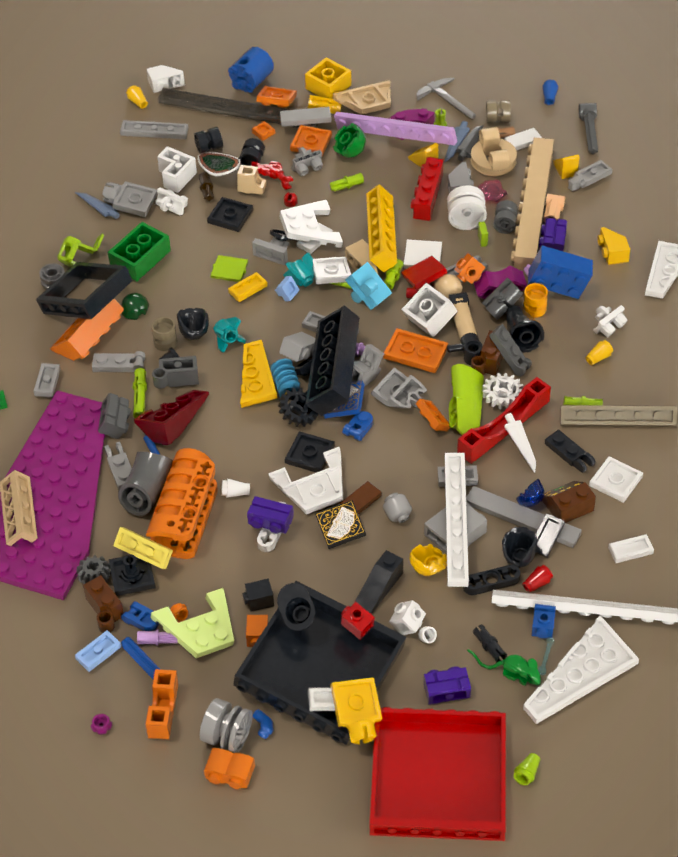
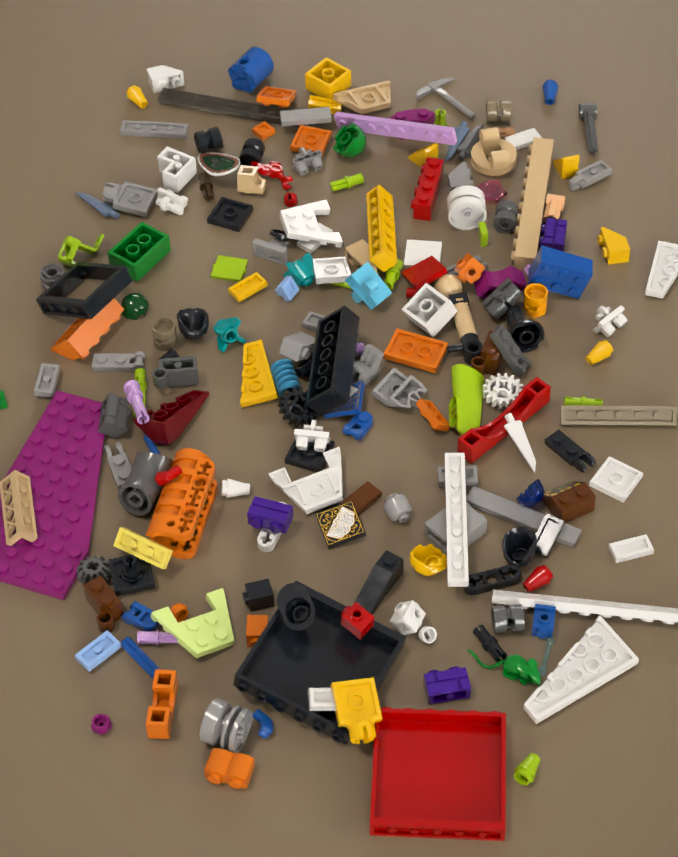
none -> lavender pin [123,380,149,424]
none -> red arm [155,465,183,486]
none -> white hips [294,420,331,452]
none -> dark grey wheel [491,604,524,634]

